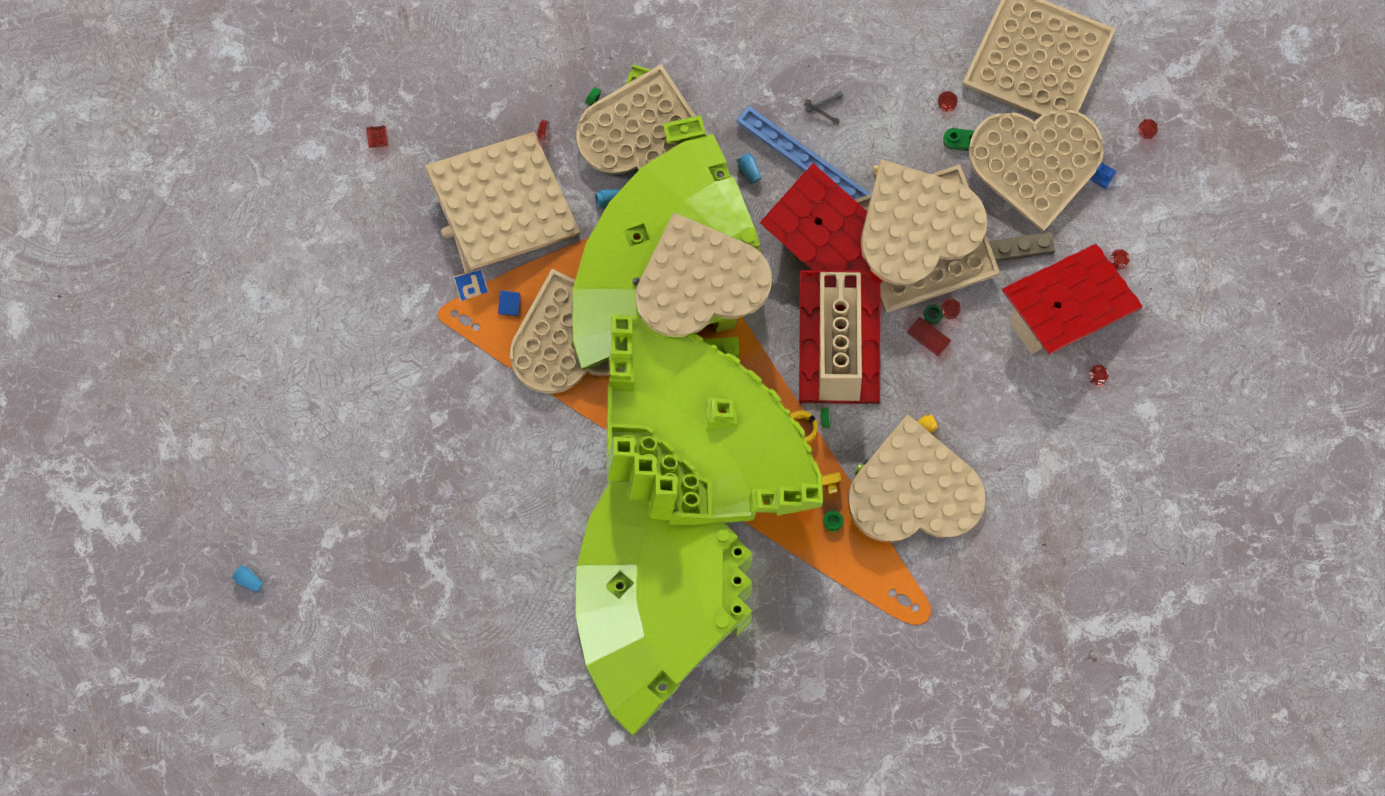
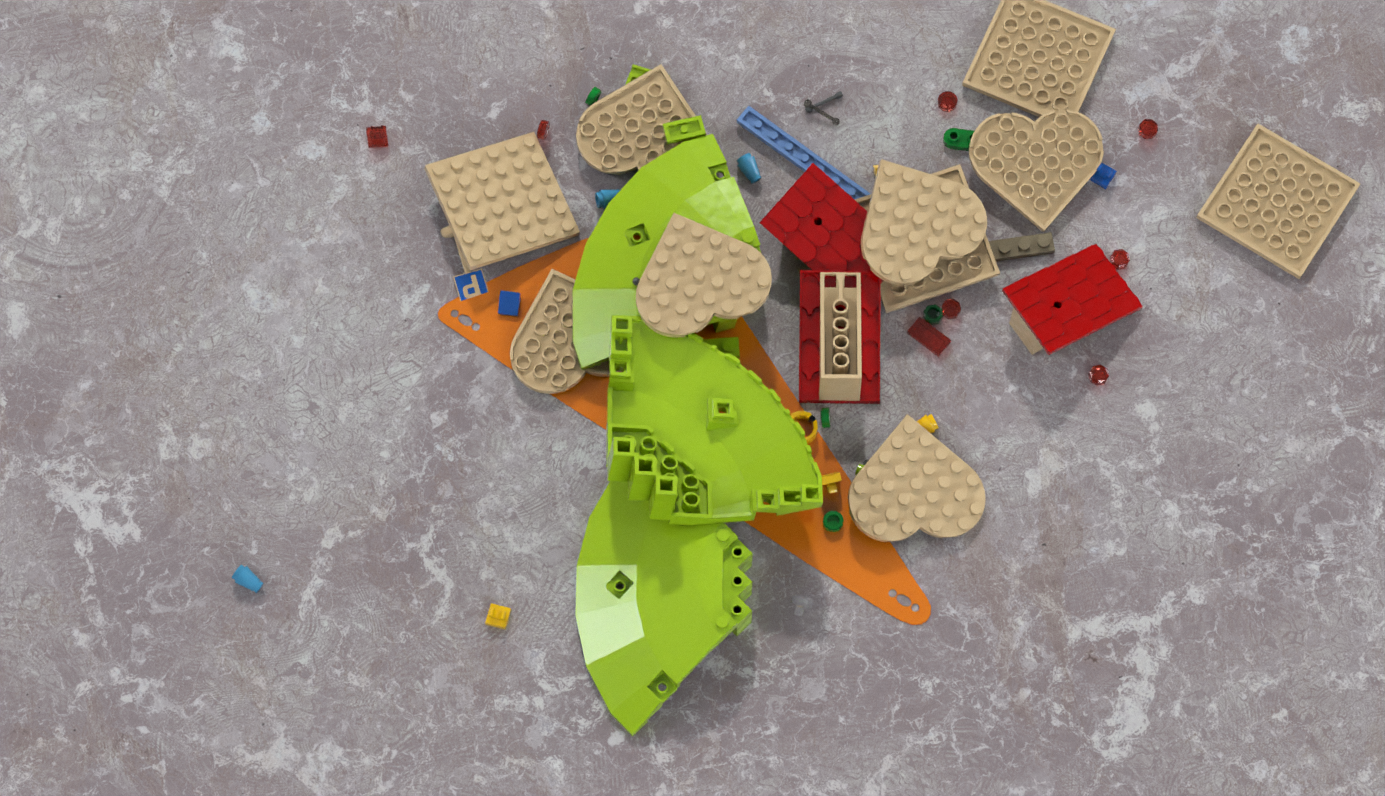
none -> yellow tile [485,603,511,630]
none -> tan plate [1196,124,1360,279]

